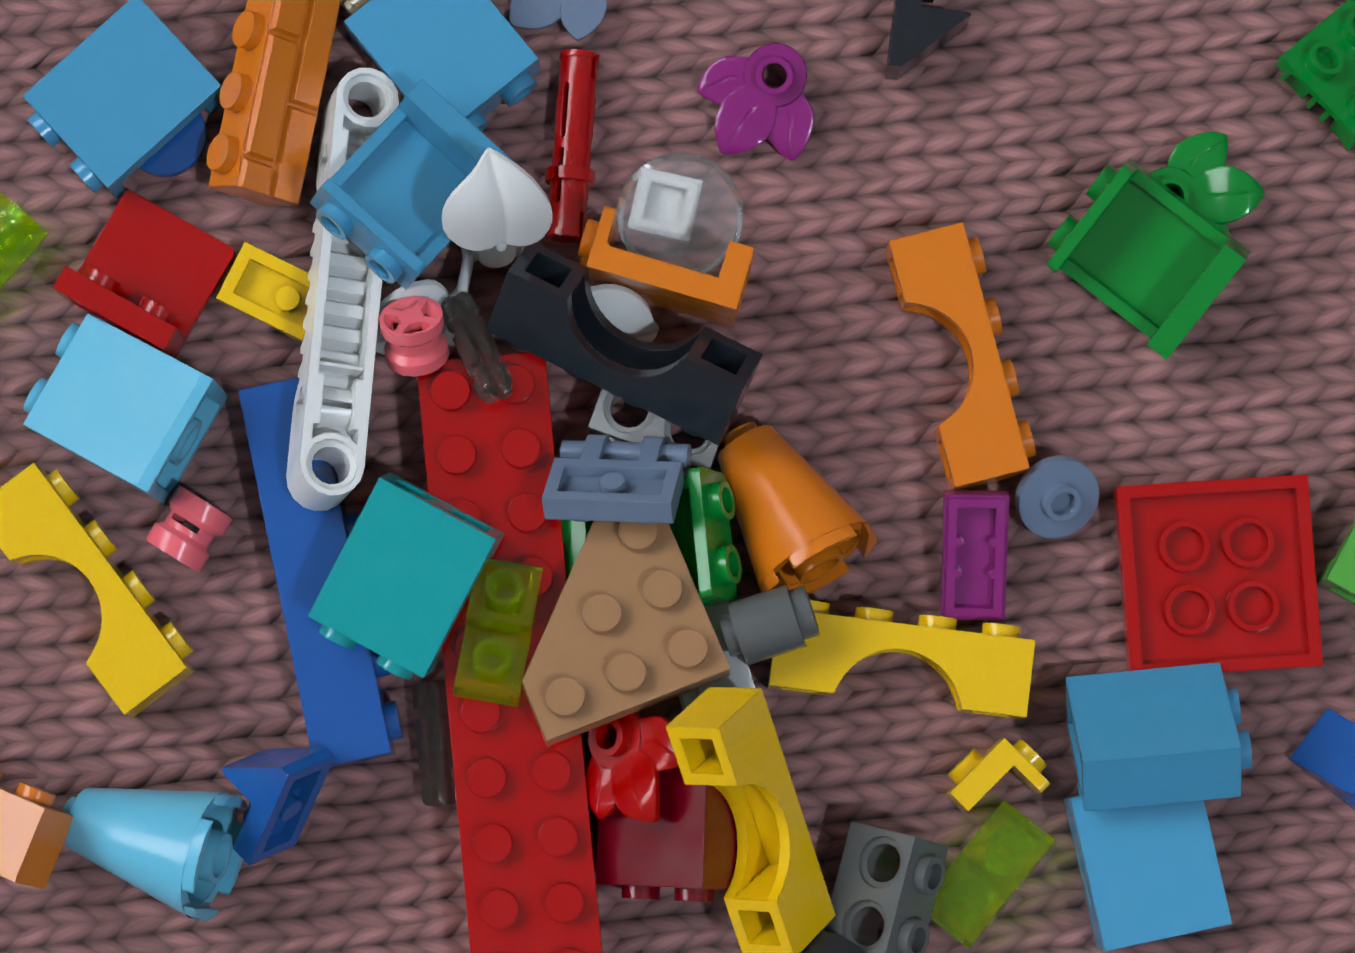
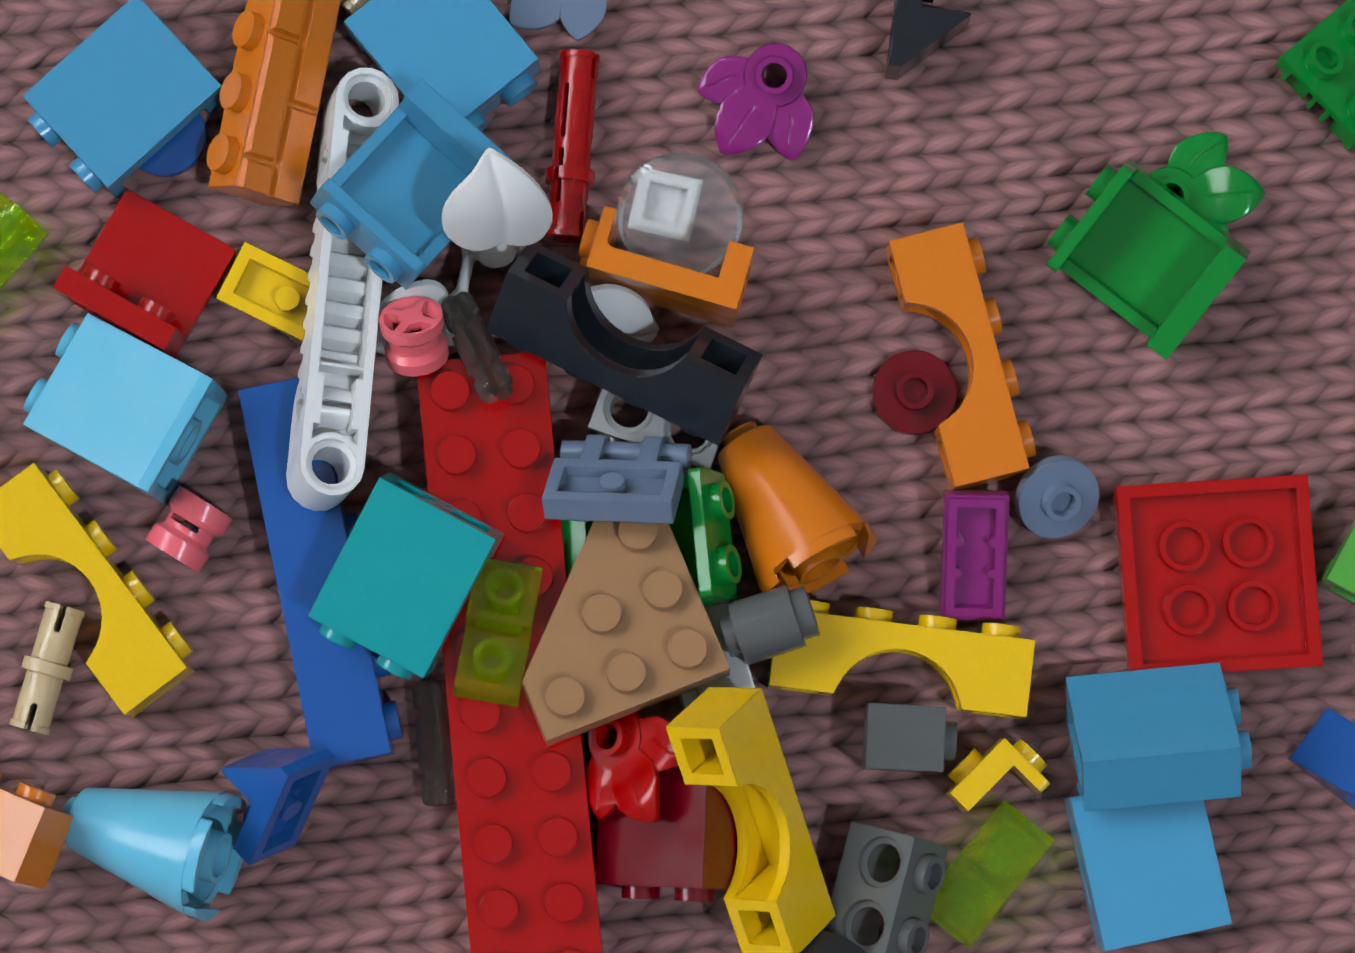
none -> tan pin [9,601,86,735]
none -> dark grey brick [862,703,957,774]
none -> dark red piece [872,350,957,435]

